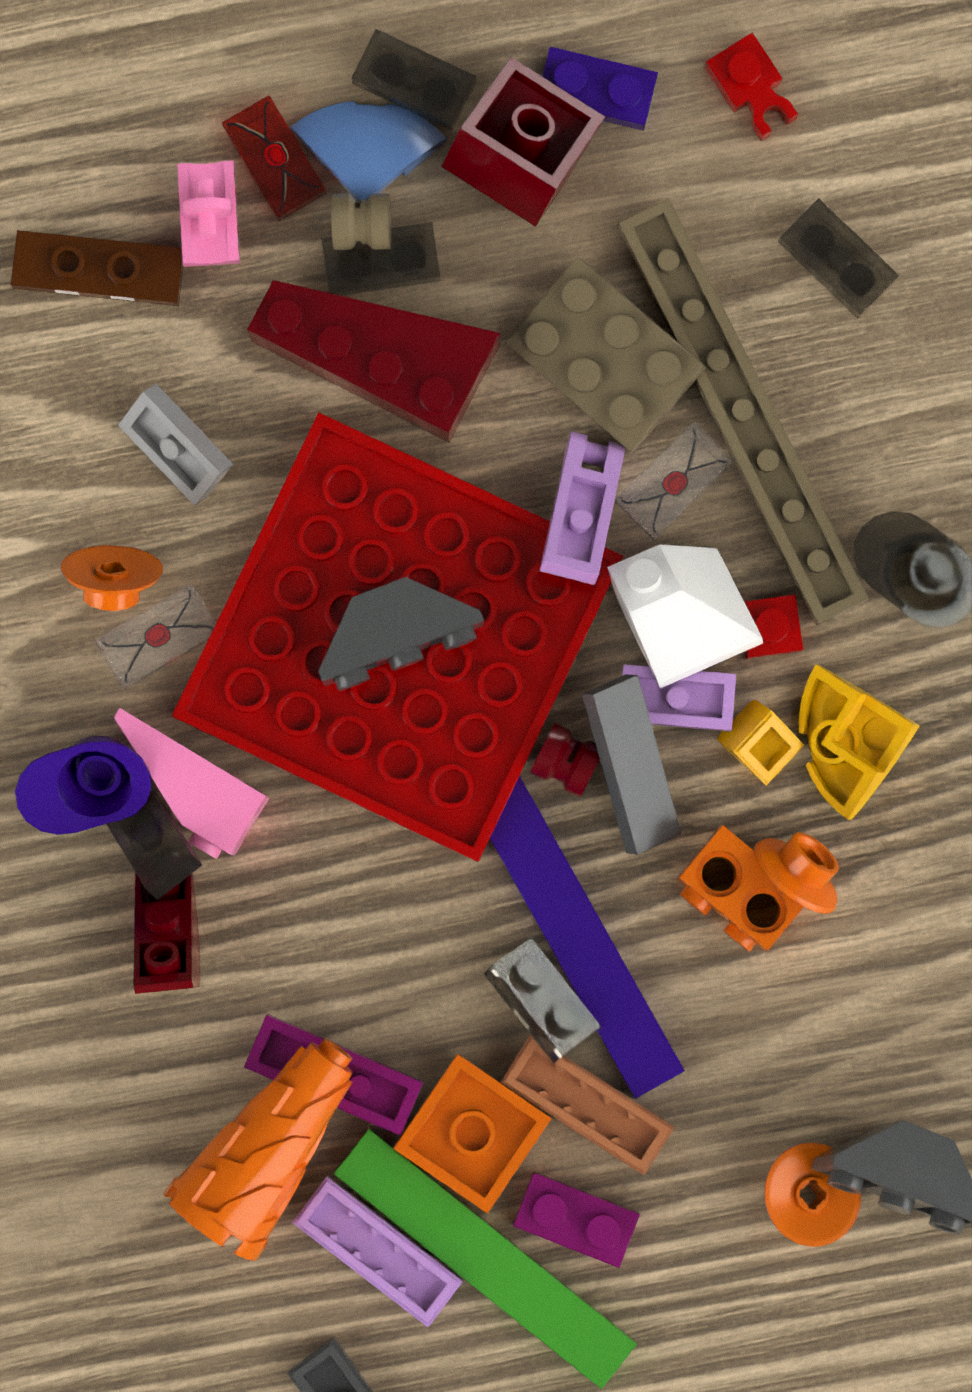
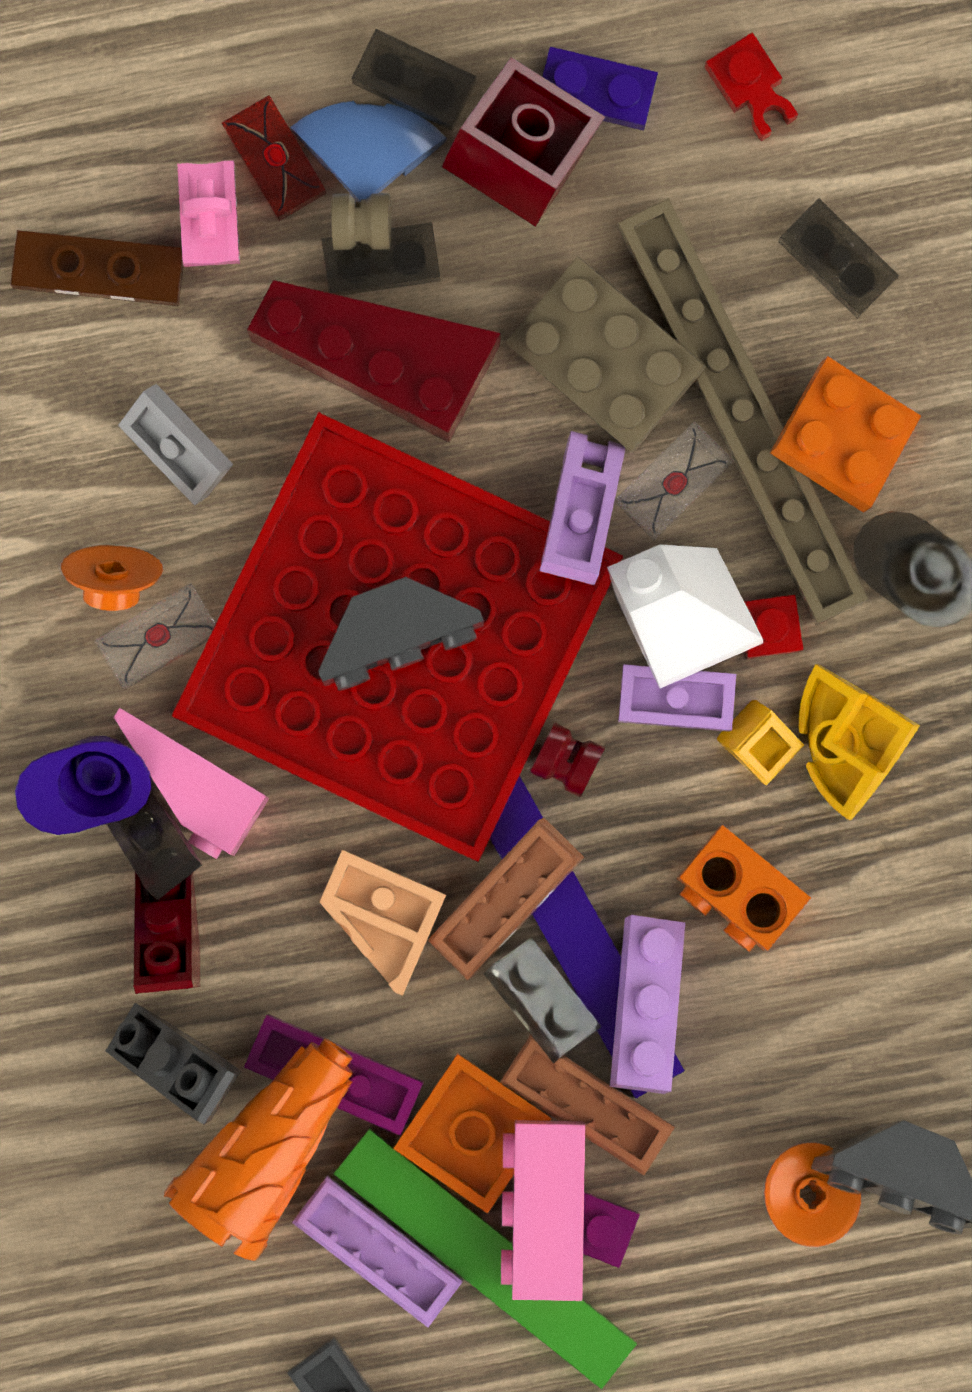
tile [582,674,681,855] -> none
orange piece [754,832,839,914] -> none
none -> dark grey slope [105,1003,241,1125]
none -> light nougat wing [320,850,447,996]
none -> nougat plate [428,818,585,980]
none -> bright pink brick [501,1120,585,1301]
none -> lavender plate [610,915,685,1094]
none -> orange plate [770,356,921,513]

